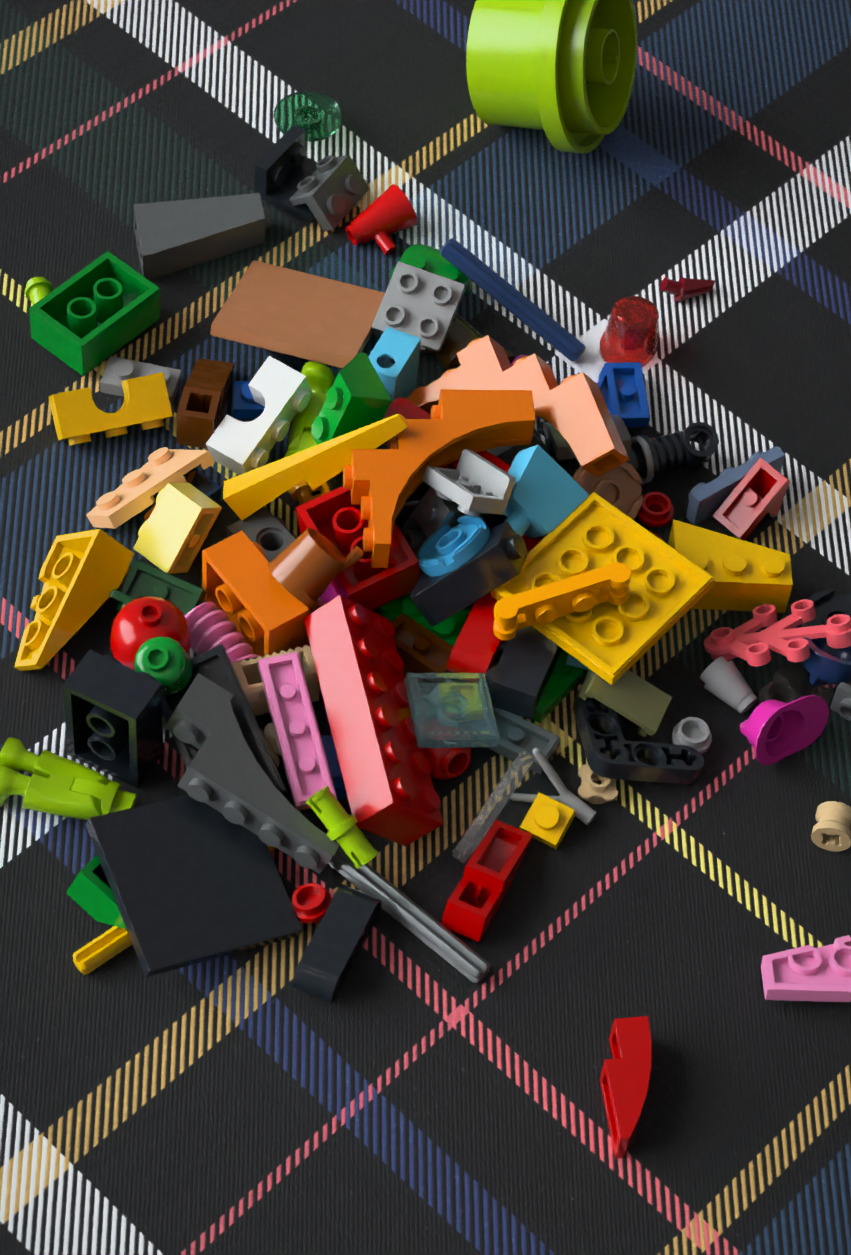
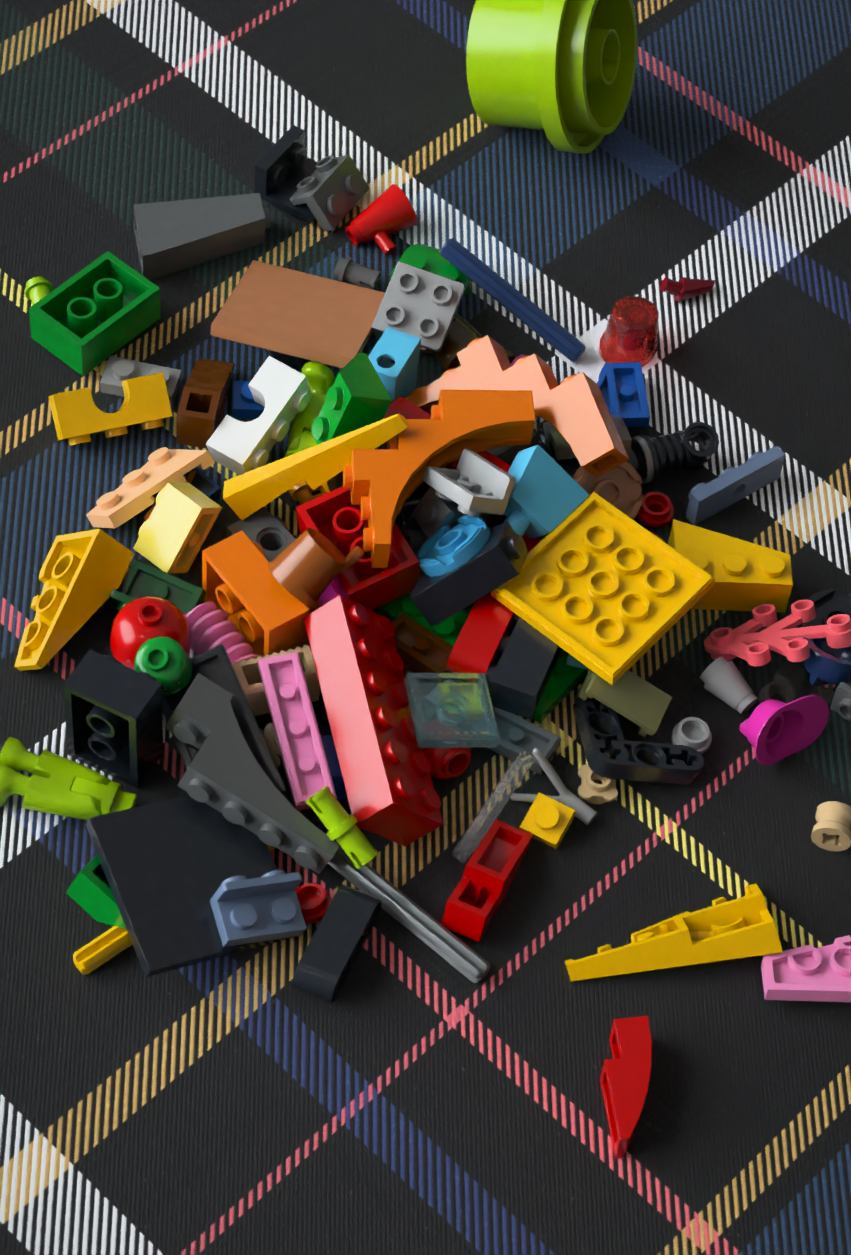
clear green dish [274,91,342,142] -> none
light orange plate [493,562,631,641] -> none
slope [713,457,790,541] -> none
none -> sand blue bracket [210,870,307,947]
none -> dark grey pin [333,256,381,290]
none -> yellow wedge [565,883,783,981]

